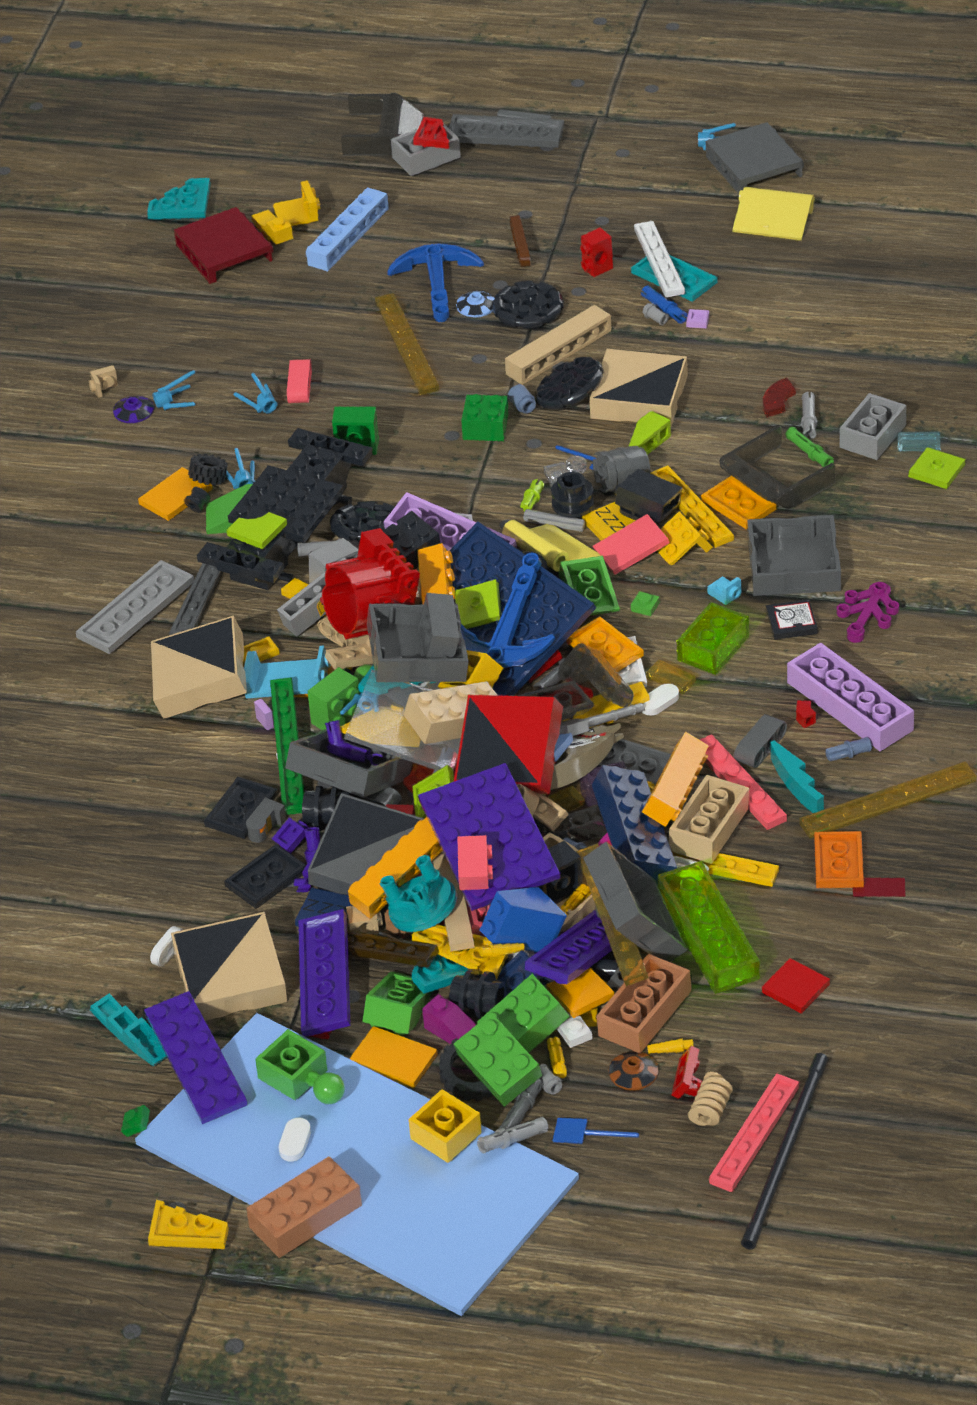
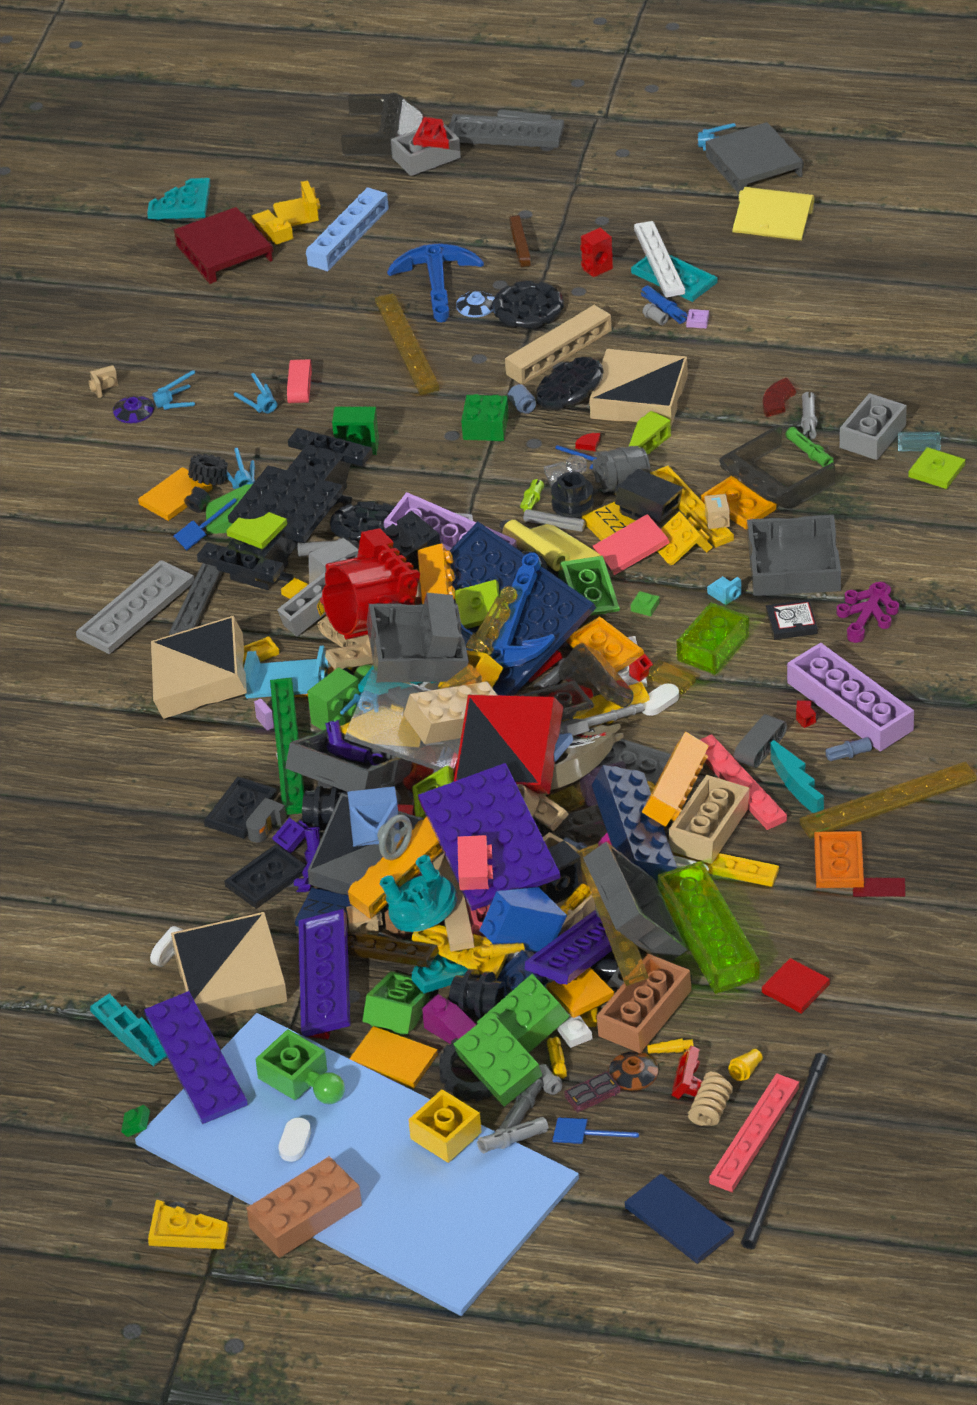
none -> blue piece [174,498,237,550]
none -> medium blue piece [347,786,412,860]
none -> clear yellow slope [436,664,482,690]
none -> clear yellow plate [466,586,518,656]
none -> tile [564,1071,620,1113]
none -> red tile [575,433,601,451]
none -> dark blue tile [625,1174,734,1264]
none -> red piece [629,653,653,682]
none -> tan brick [704,494,730,529]
none -> yellow cone [728,1049,763,1081]

